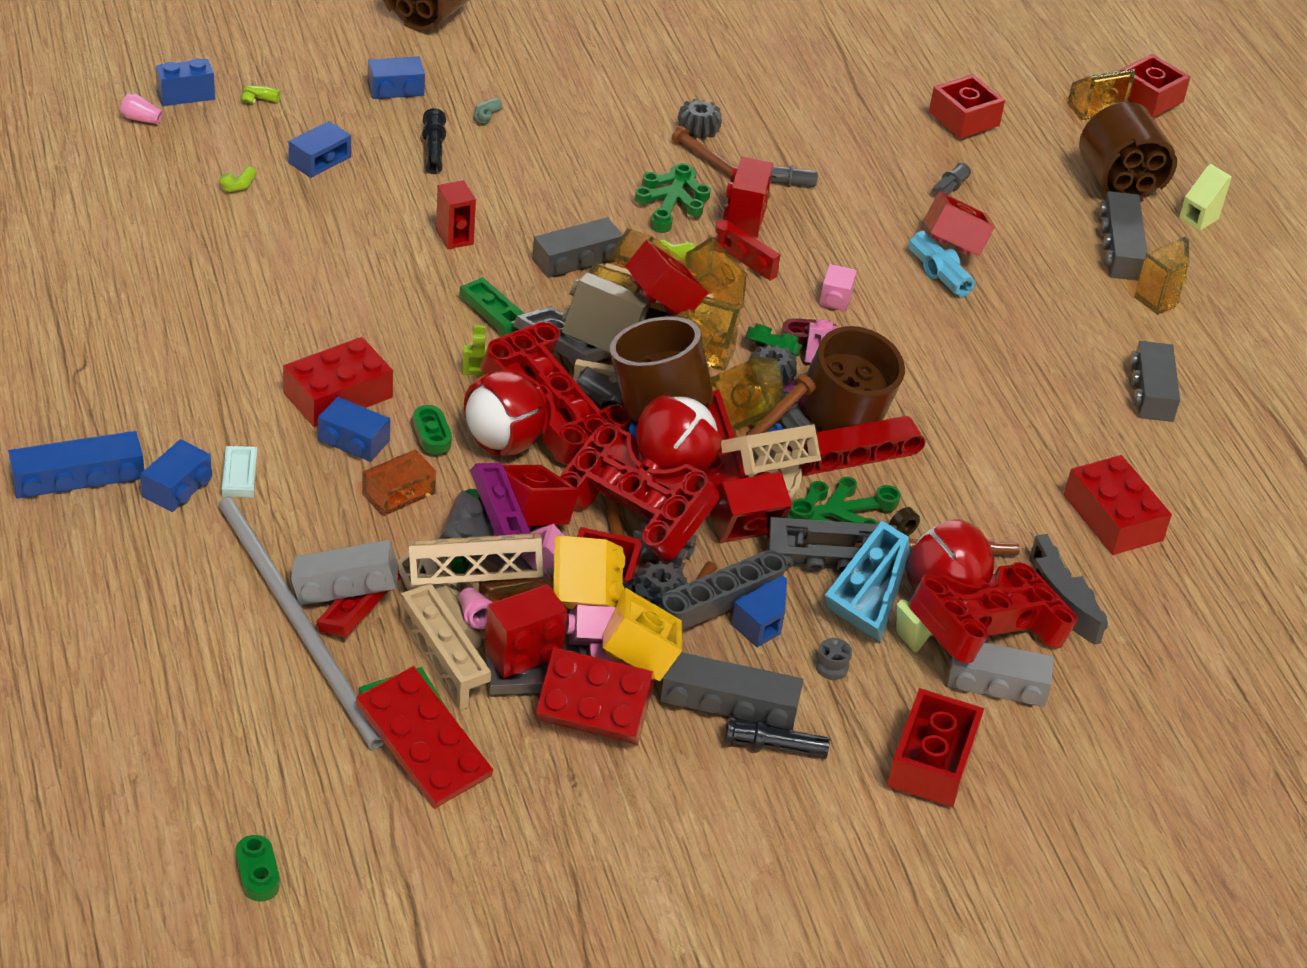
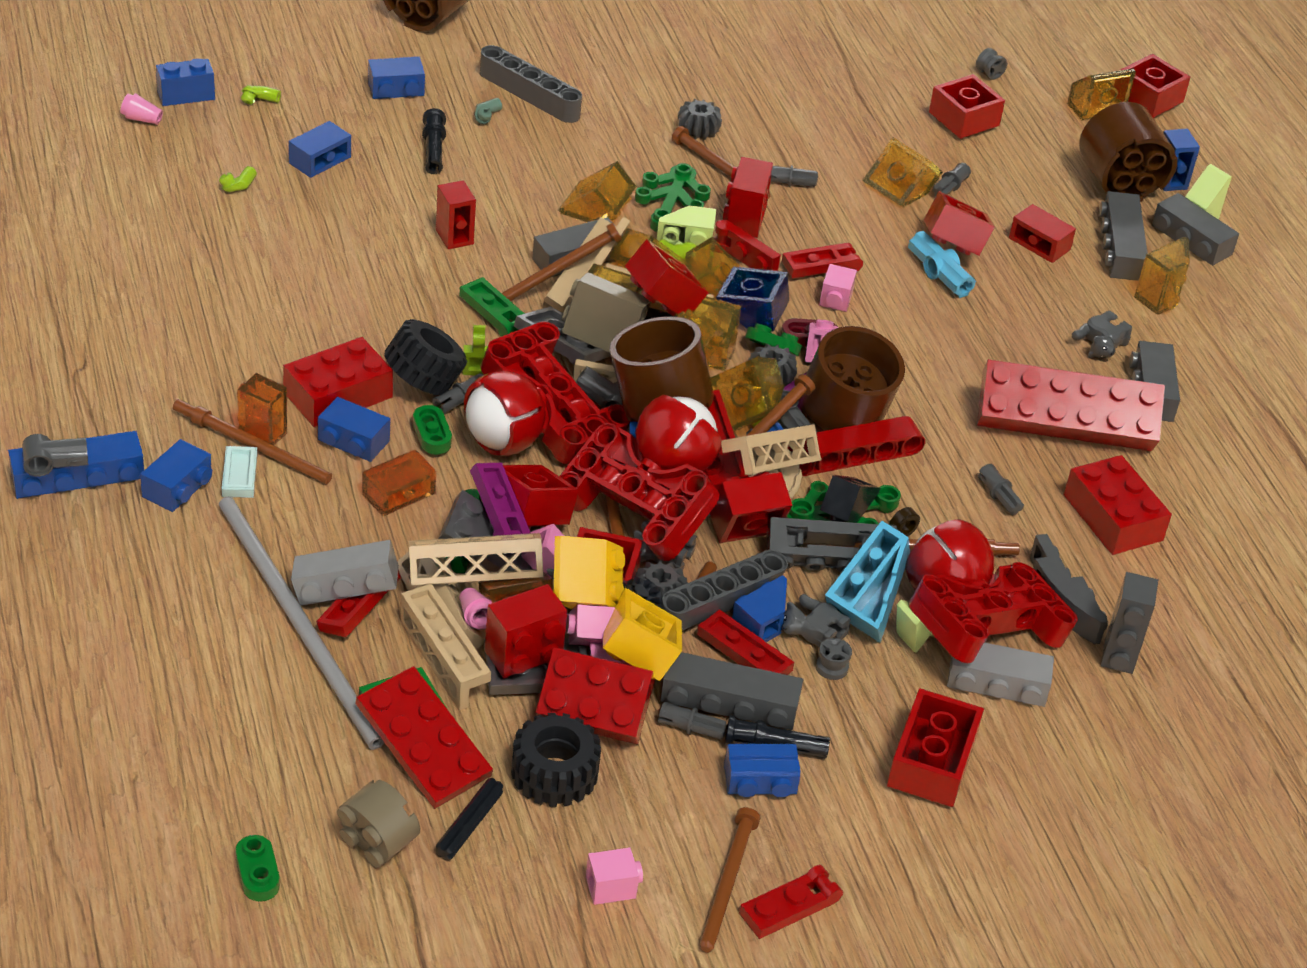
none -> dark grey piece [22,434,88,477]
none -> dark orange bar [173,399,332,485]
none -> clear orange brick [237,373,287,445]
none -> dark tan brick [337,780,420,868]
none -> black tyre [384,319,467,395]
none -> dark grey axle [432,373,483,415]
none -> black axle [436,778,503,860]
none -> dark grey beam [480,45,582,123]
none -> dark orange bar [502,223,622,301]
none -> black tyre [511,713,601,807]
none -> tan fence [544,216,630,313]
none -> clear yellow slope [558,161,637,222]
none -> bright pink brick [586,847,643,905]
none -> yellowish green slope [656,205,716,251]
none -> dark grey axle [658,702,727,739]
none -> red plate [697,609,794,675]
none -> dark orange bar [700,807,761,953]
none -> clear blue slope [716,266,790,331]
none -> blue brick [724,744,800,797]
none -> red plate [739,864,844,939]
none -> red plate [781,243,863,278]
none -> dark grey animal [783,594,851,647]
none -> black slope [820,475,880,522]
none -> clear yellow slope [862,137,943,208]
none -> dark grey wheel [976,48,1008,80]
none -> brick [977,359,1165,451]
none -> dark grey axle [978,464,1024,515]
none -> red brick [1009,204,1076,263]
none -> dark grey animal [1072,311,1132,358]
none -> dark grey brick [1101,572,1159,674]
none -> dark grey brick [1152,193,1239,266]
none -> blue brick [1163,129,1200,191]

